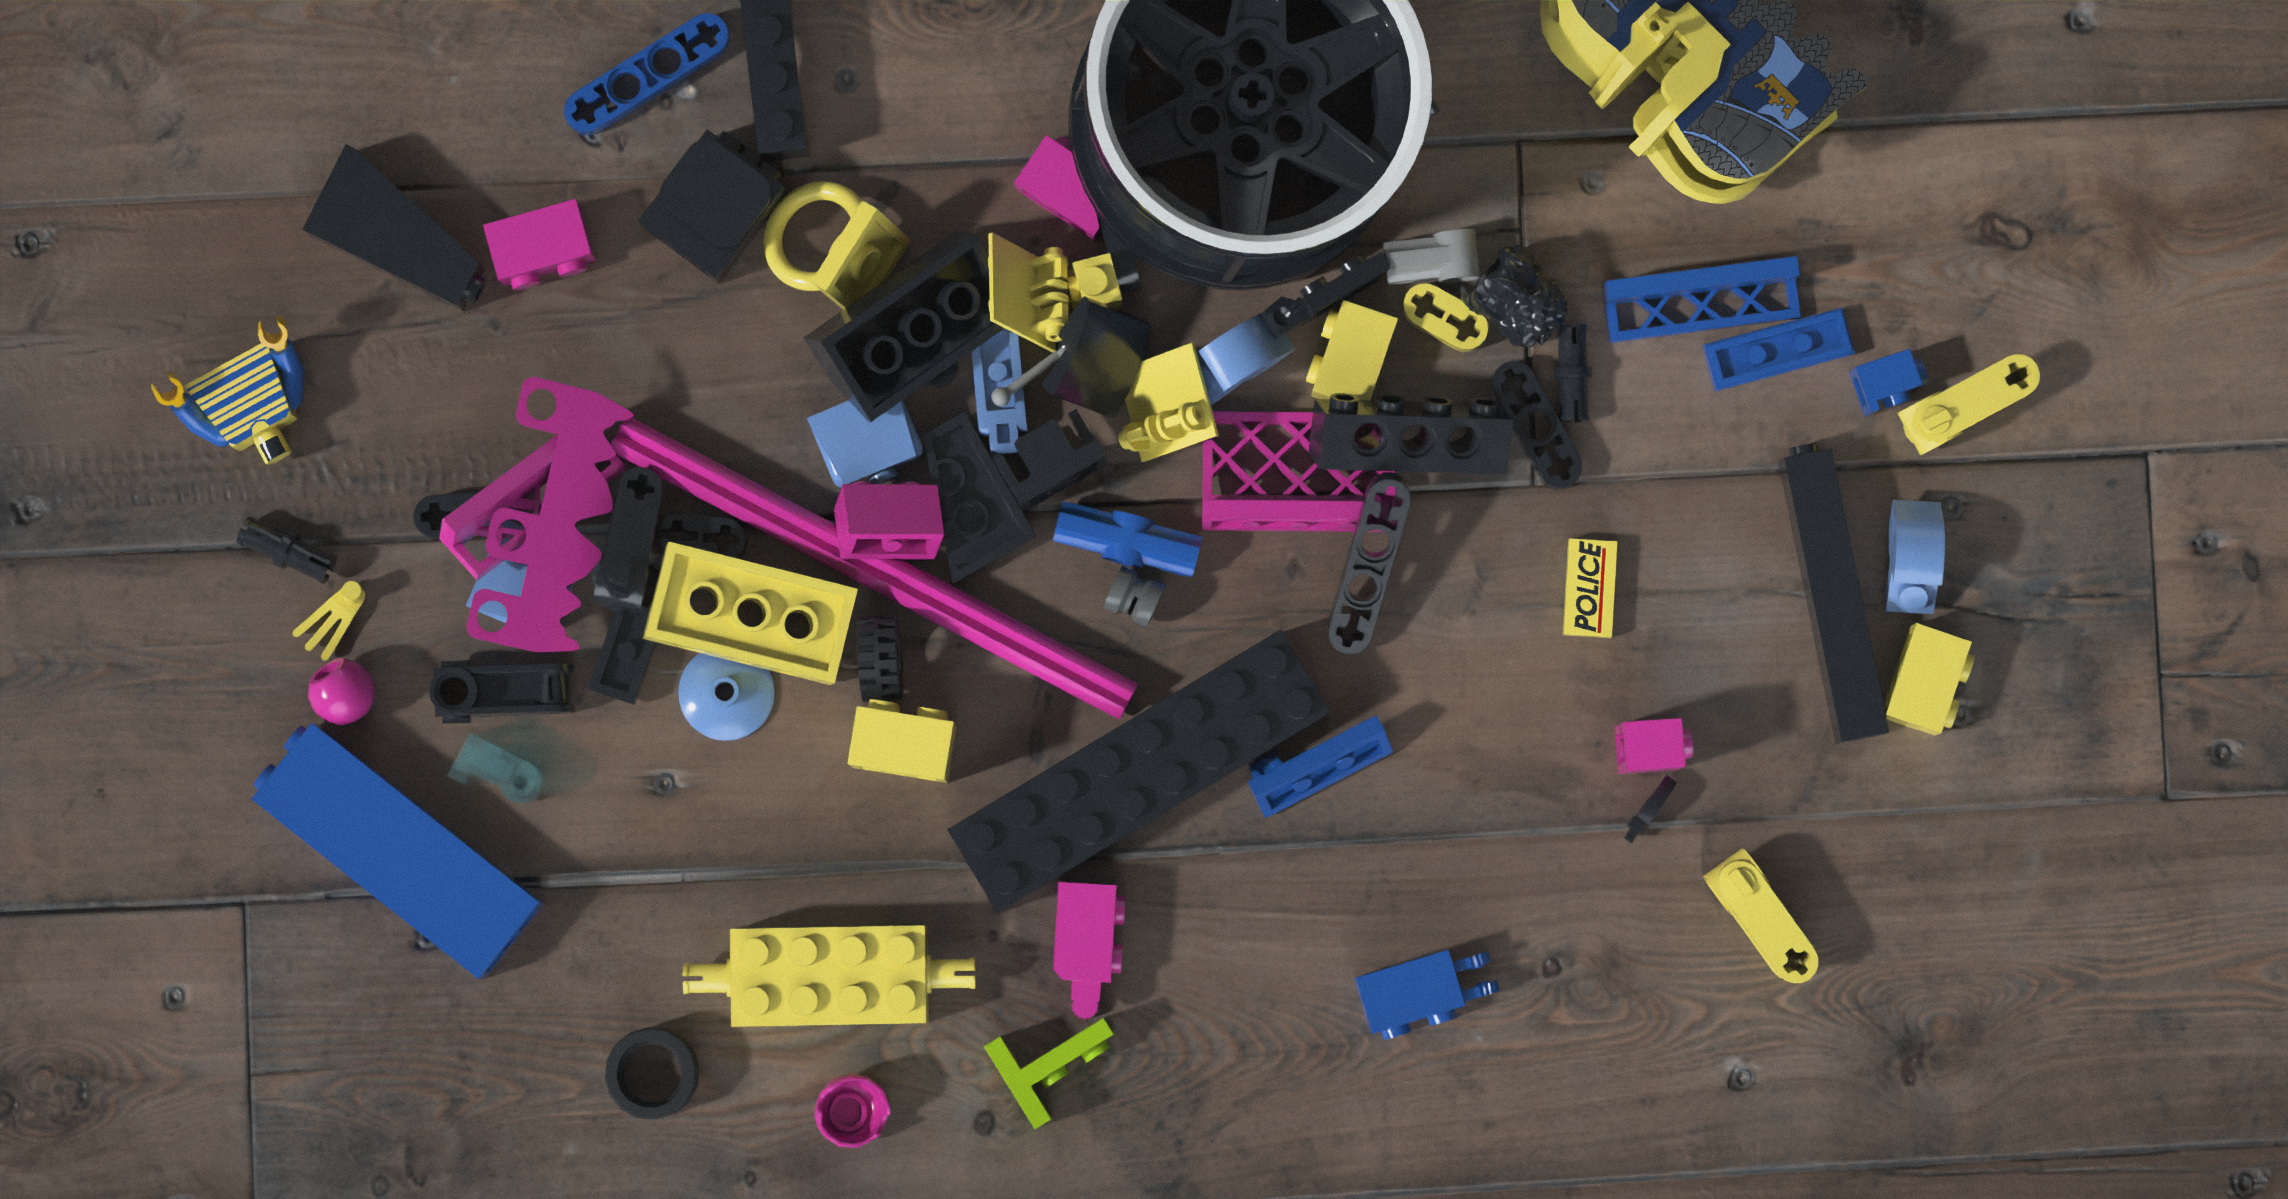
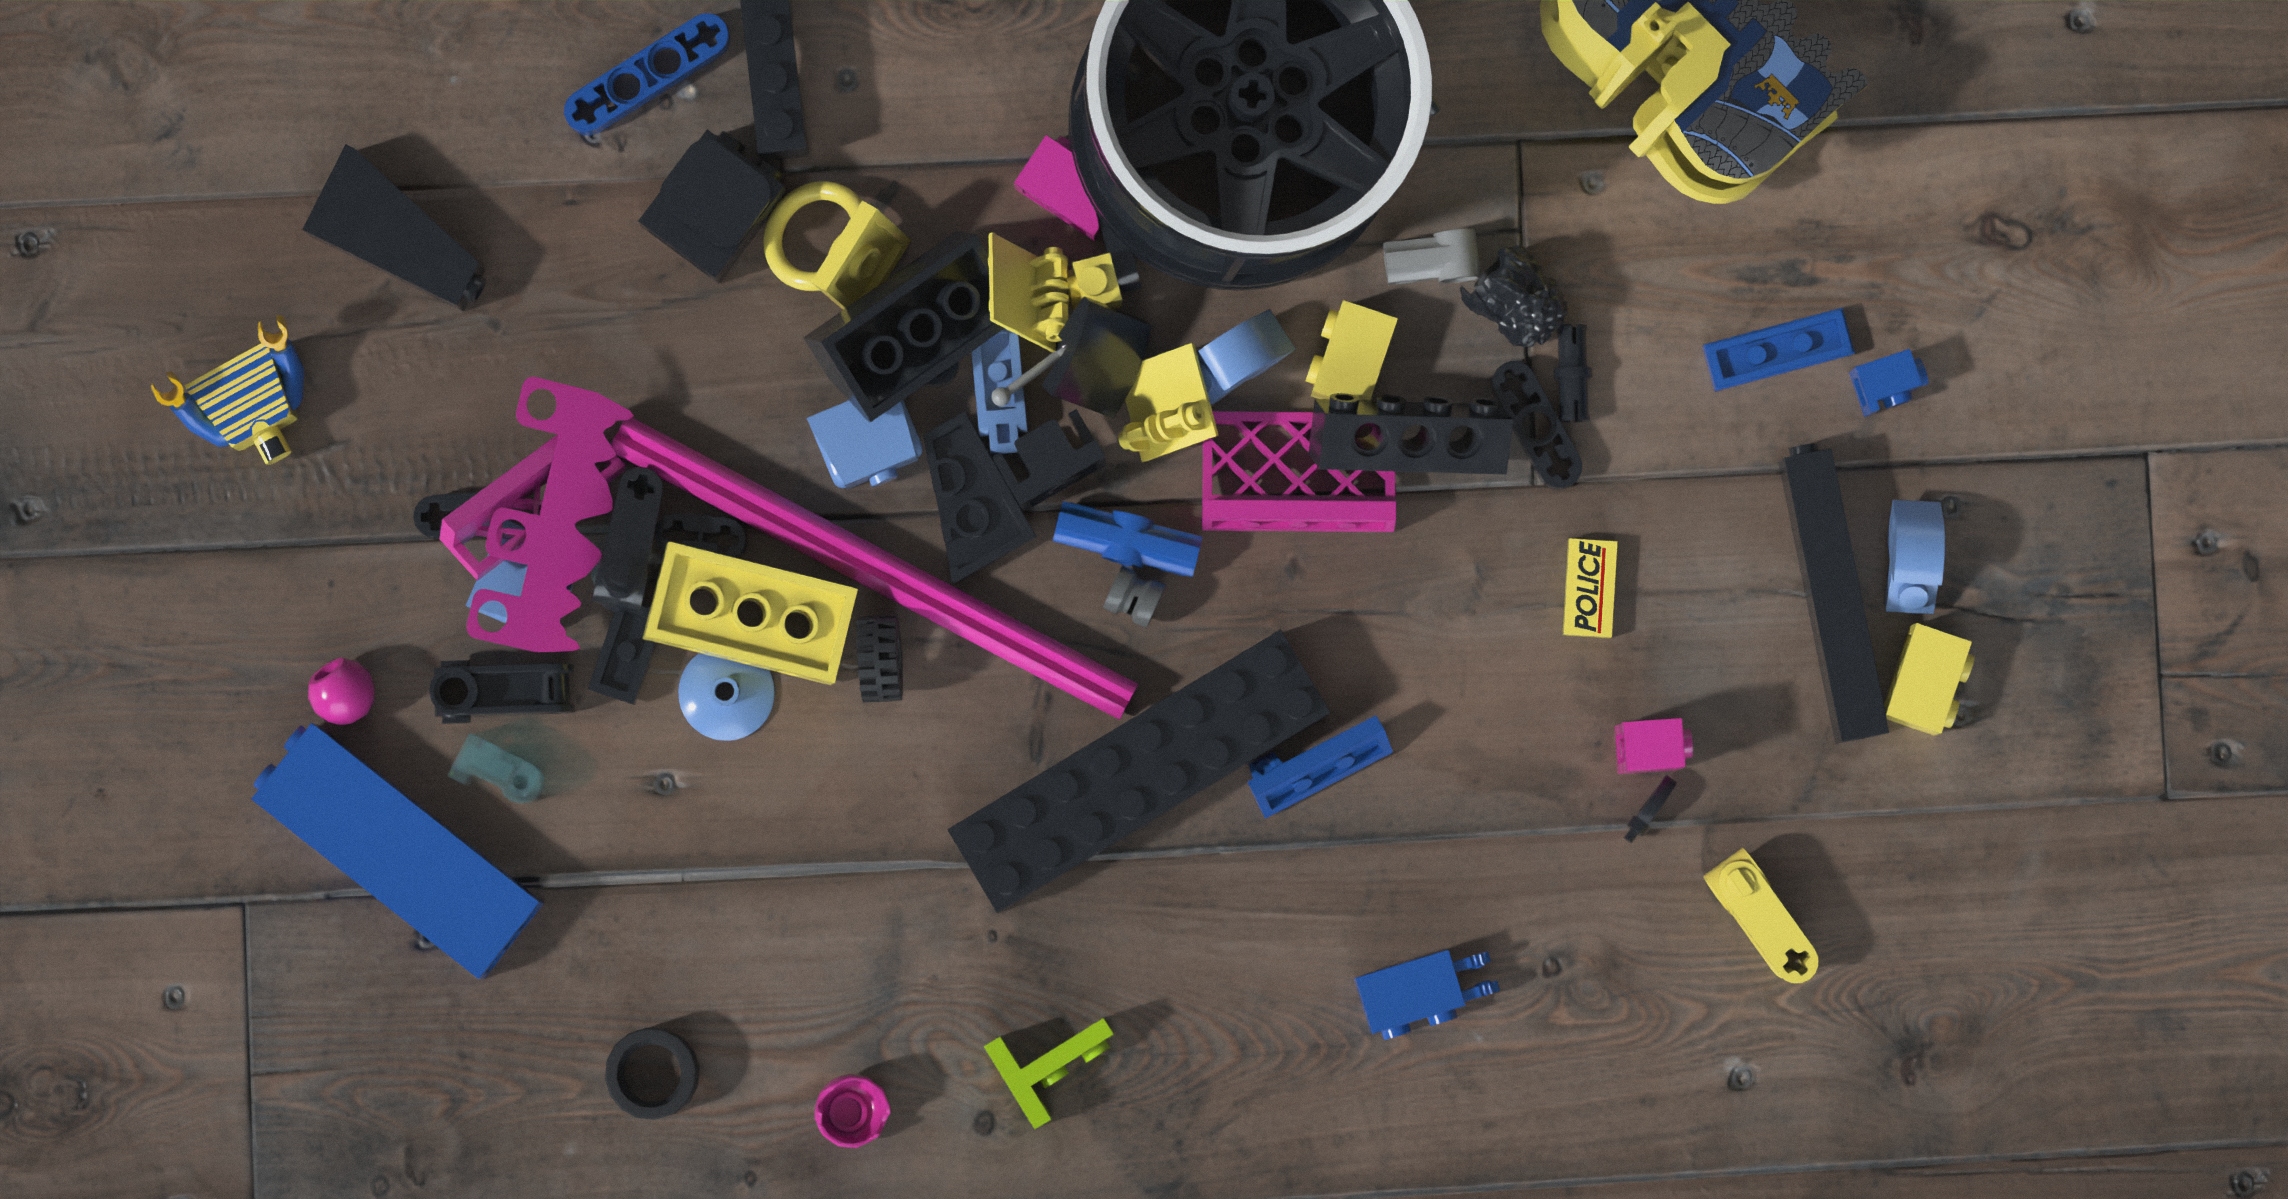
black pin [236,516,337,584] -> none
light yellow piece [292,581,365,661] -> none
dark pink brick [483,199,596,290] -> none
light yellow brick [682,925,976,1027] -> none
dark pink brick [834,481,944,559] -> none
light yellow brick [847,699,957,783] -> none
dark pink hinge [1053,882,1126,1020] -> none
black hinge [1260,252,1390,339] -> none
black beam [1328,472,1410,654] -> none
light yellow beam [1402,283,1488,352] -> none
blue fence [1602,256,1801,344] -> none
light yellow piece [1897,354,2040,455] -> none

